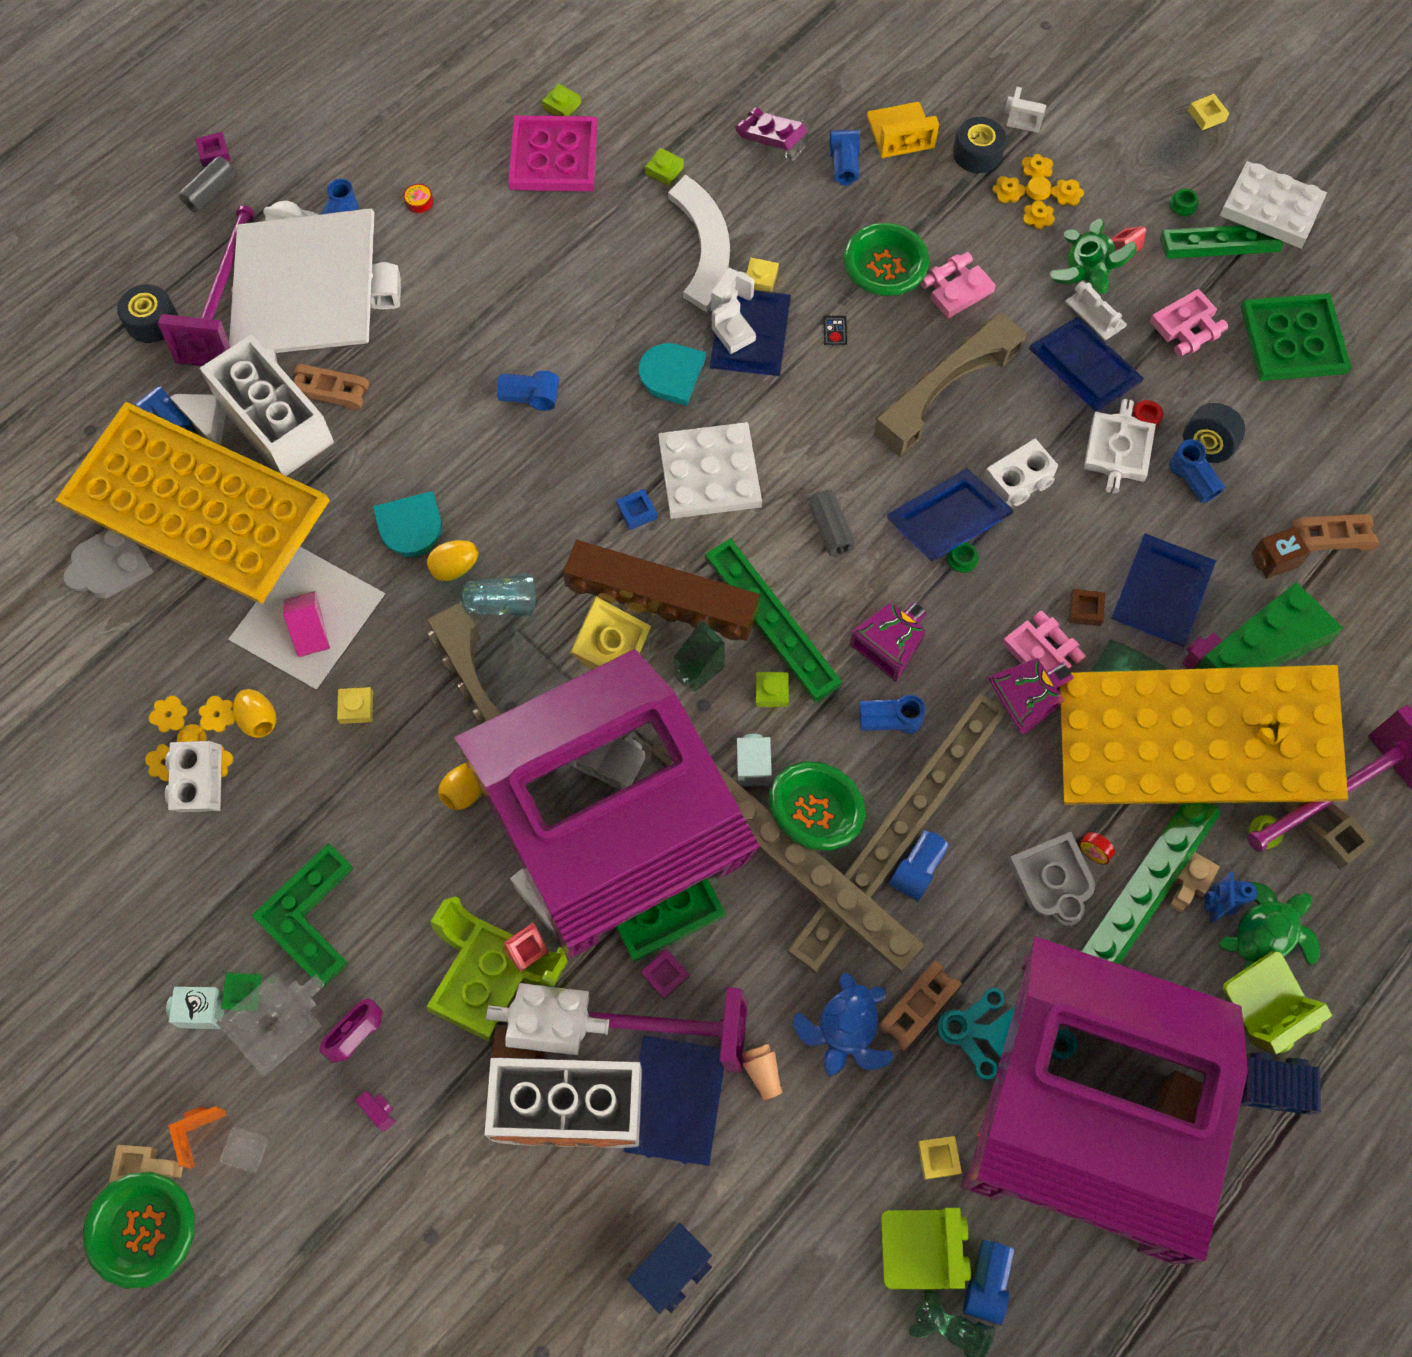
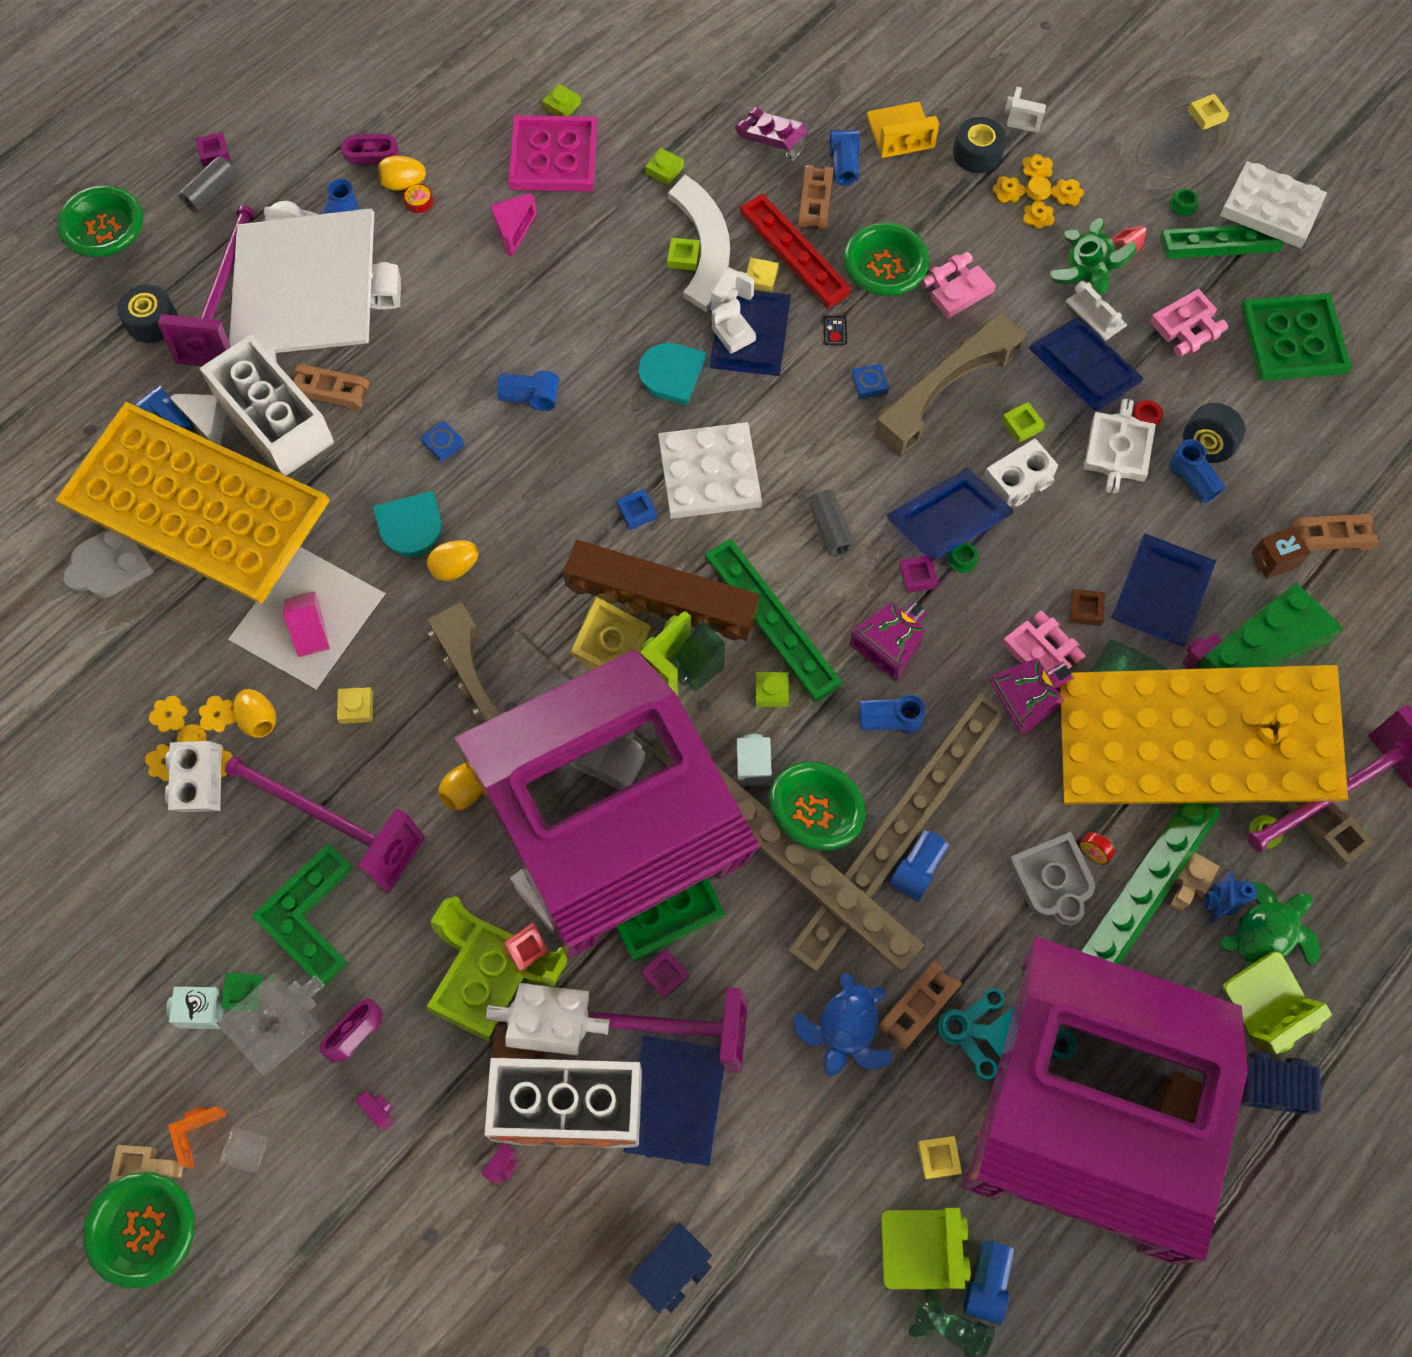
clear light blue plant [461,573,536,617] -> none
light nougat cone [742,1043,783,1100] -> none
none -> green piece [57,185,144,258]
none -> magenta tile [225,756,426,894]
none -> magenta plate [341,134,399,165]
none -> yellow animal [378,155,426,191]
none -> blue tile [420,420,464,462]
none -> magenta plate [481,1143,519,1186]
none -> dark pink slope [490,193,537,256]
none -> lime bracket [640,611,691,695]
none -> lime plate [667,238,700,271]
none -> red plate [740,193,851,309]
none -> medium nougat plate [798,165,834,230]
none -> blue tile [852,364,889,399]
none -> magenta plate [899,555,939,594]
none -> lime plate [1001,402,1045,443]

